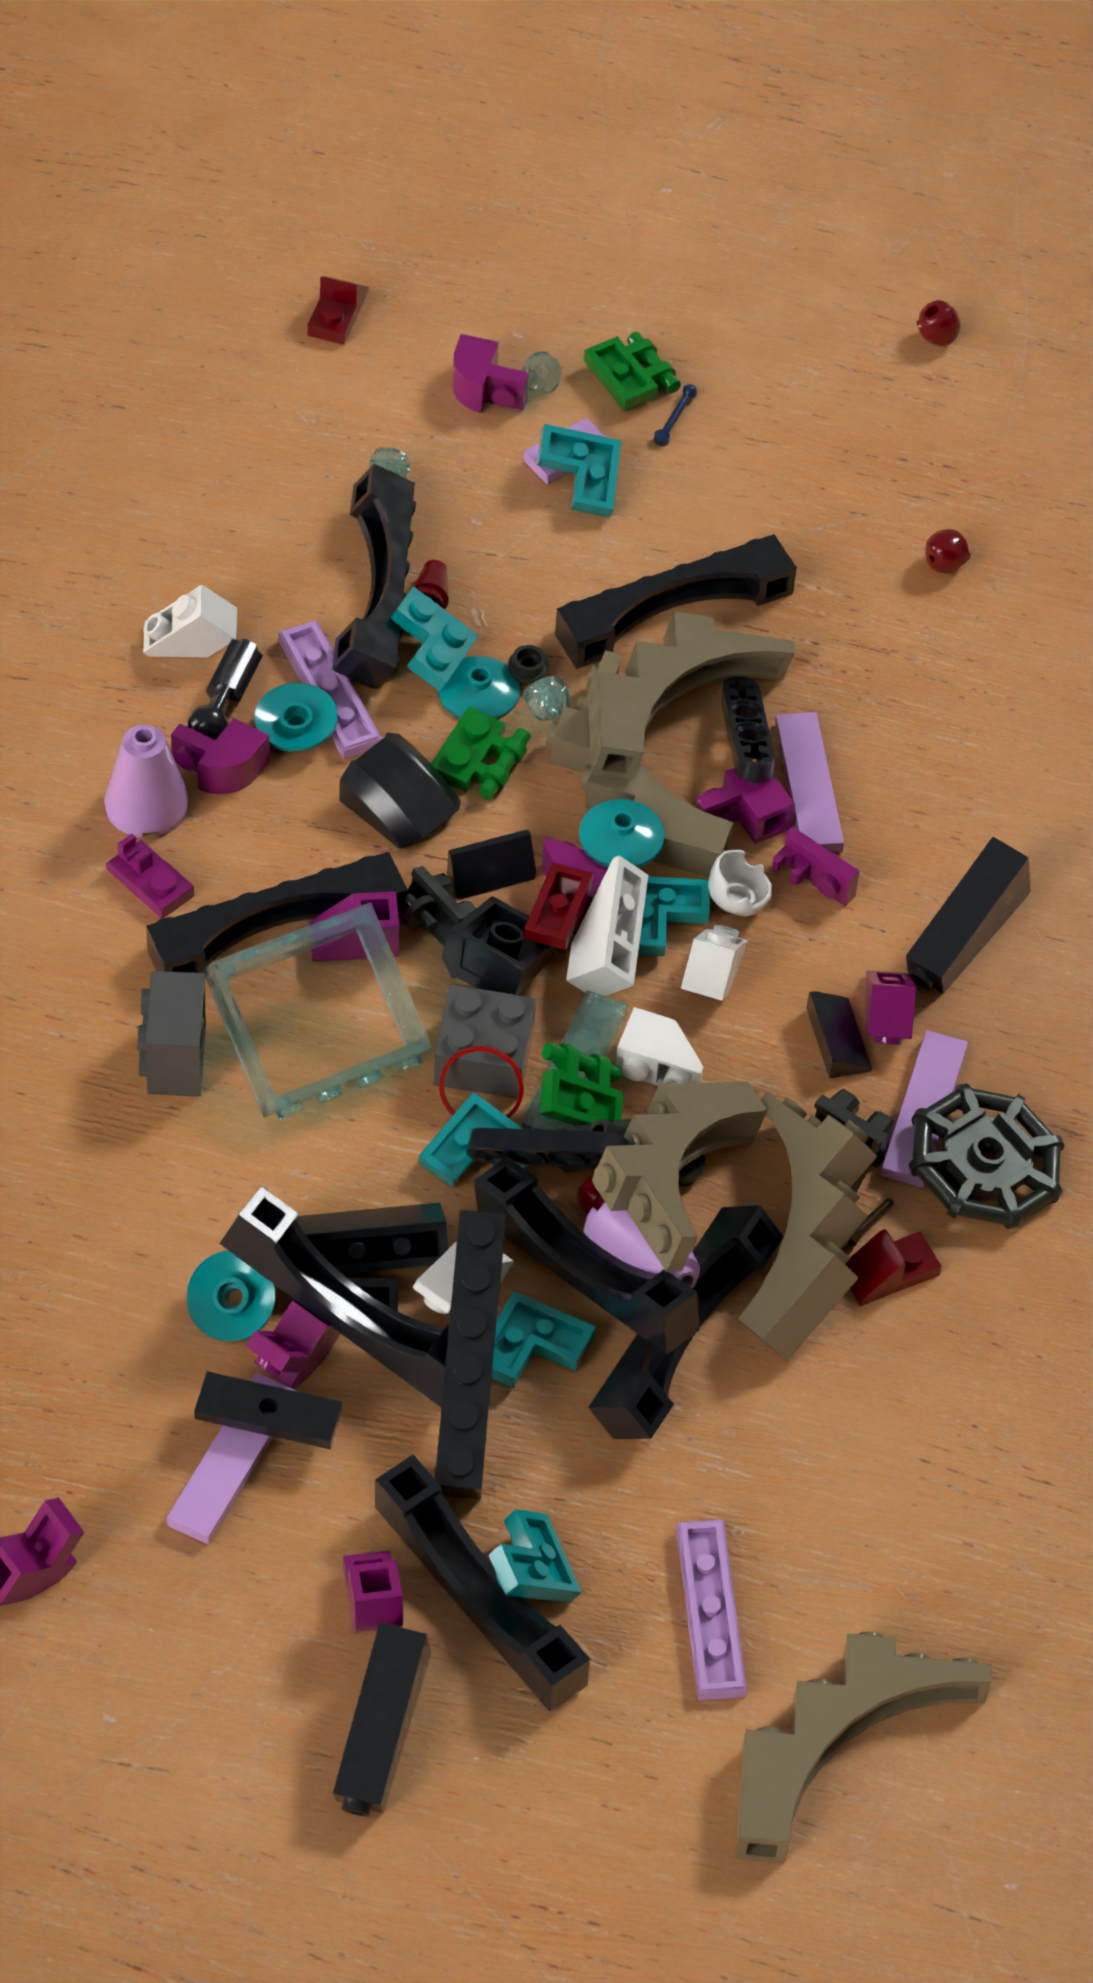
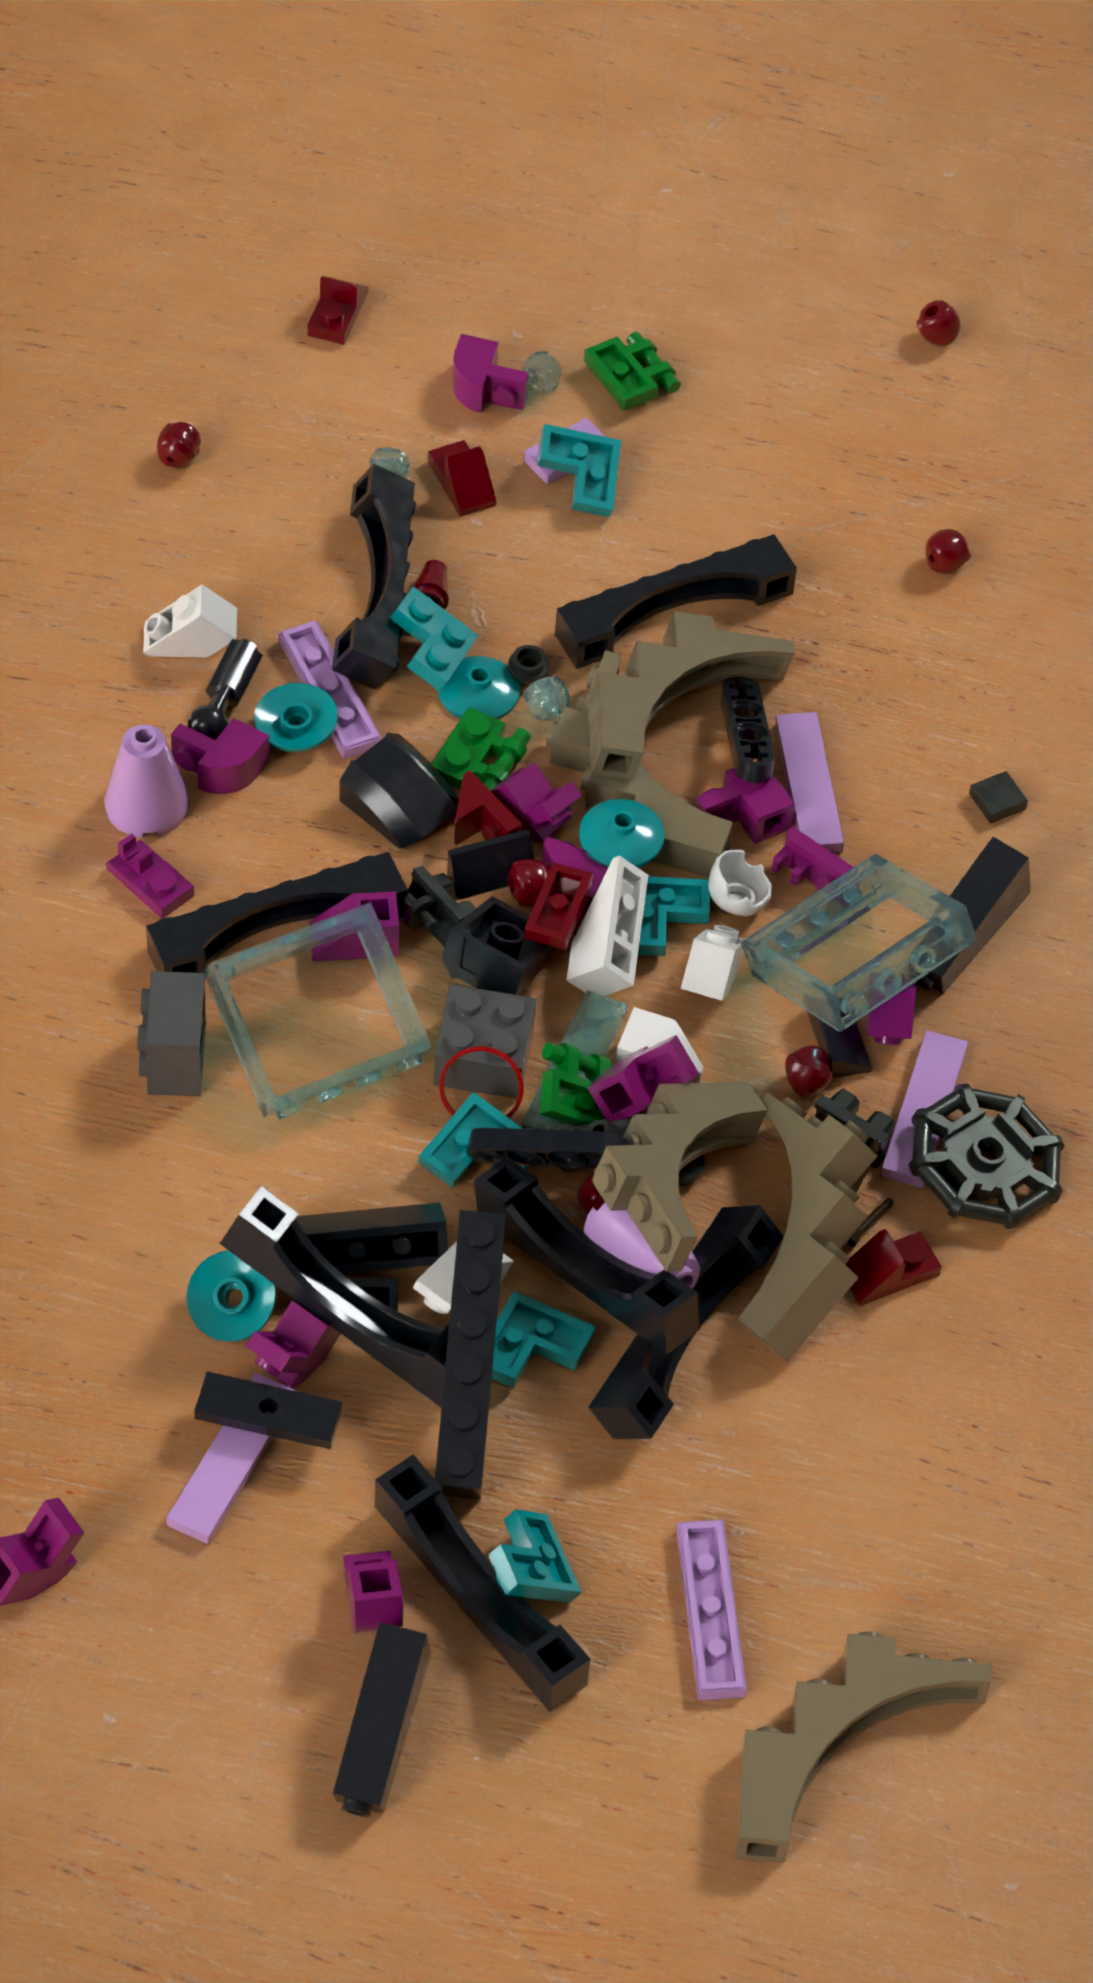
dark blue hinge [654,384,697,446] -> none
none -> dark red piece [157,421,201,468]
none -> dark red slope [428,440,496,517]
none -> dark red slope [454,770,522,845]
none -> magenta brick [490,762,582,841]
none -> dark red piece [508,859,549,906]
none -> magenta brick [588,1035,699,1121]
none -> clear light blue window [741,853,977,1032]
none -> dark red piece [785,1045,833,1098]
none -> pearl dark grey tile [969,771,1028,823]

